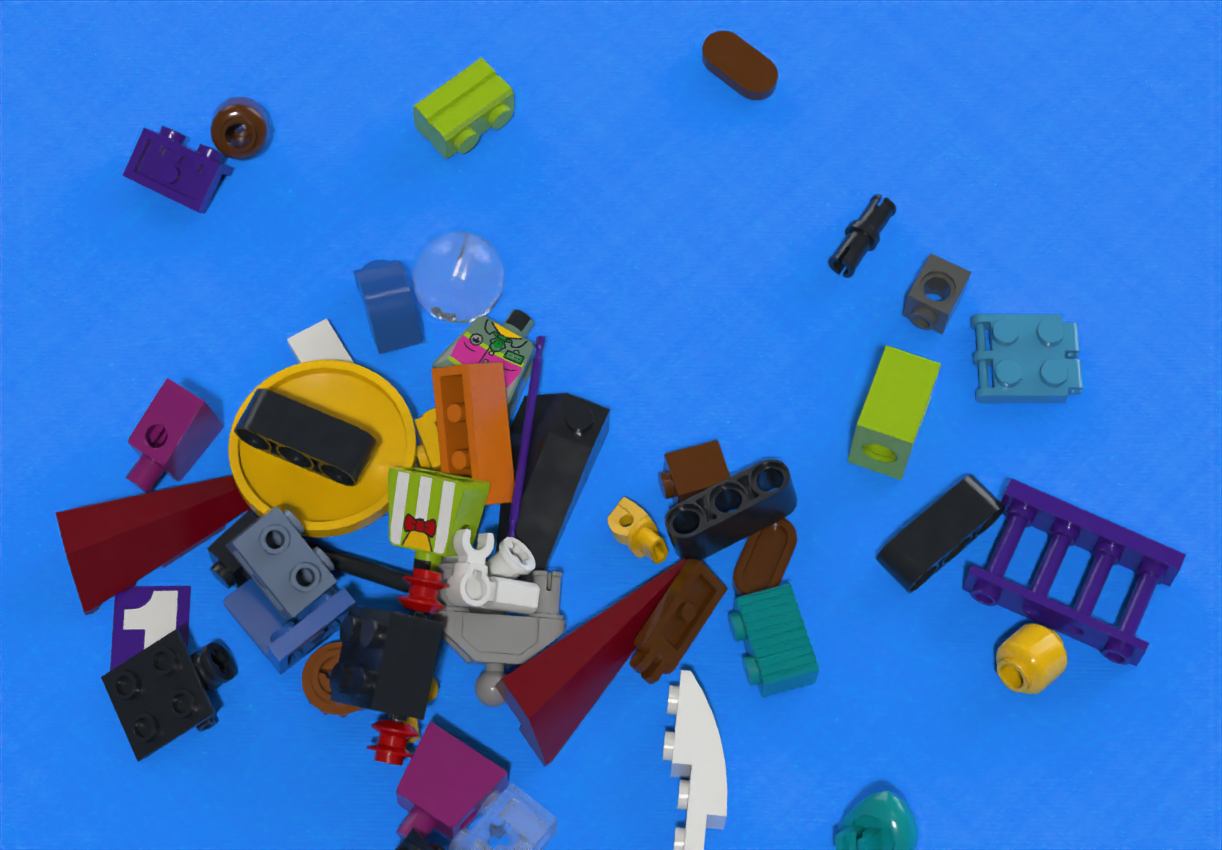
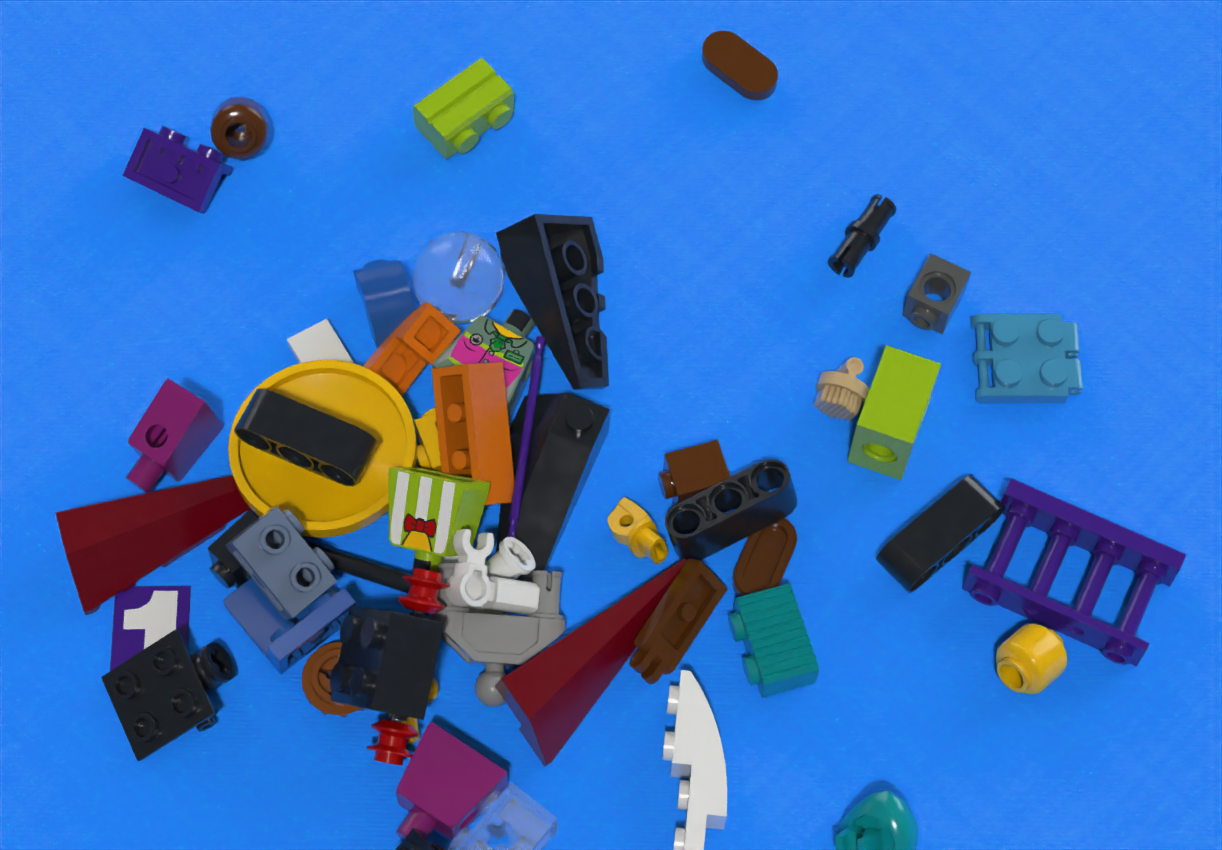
none -> orange slope [363,302,461,396]
none -> black wedge [496,214,609,390]
none -> tan piece [814,357,869,421]

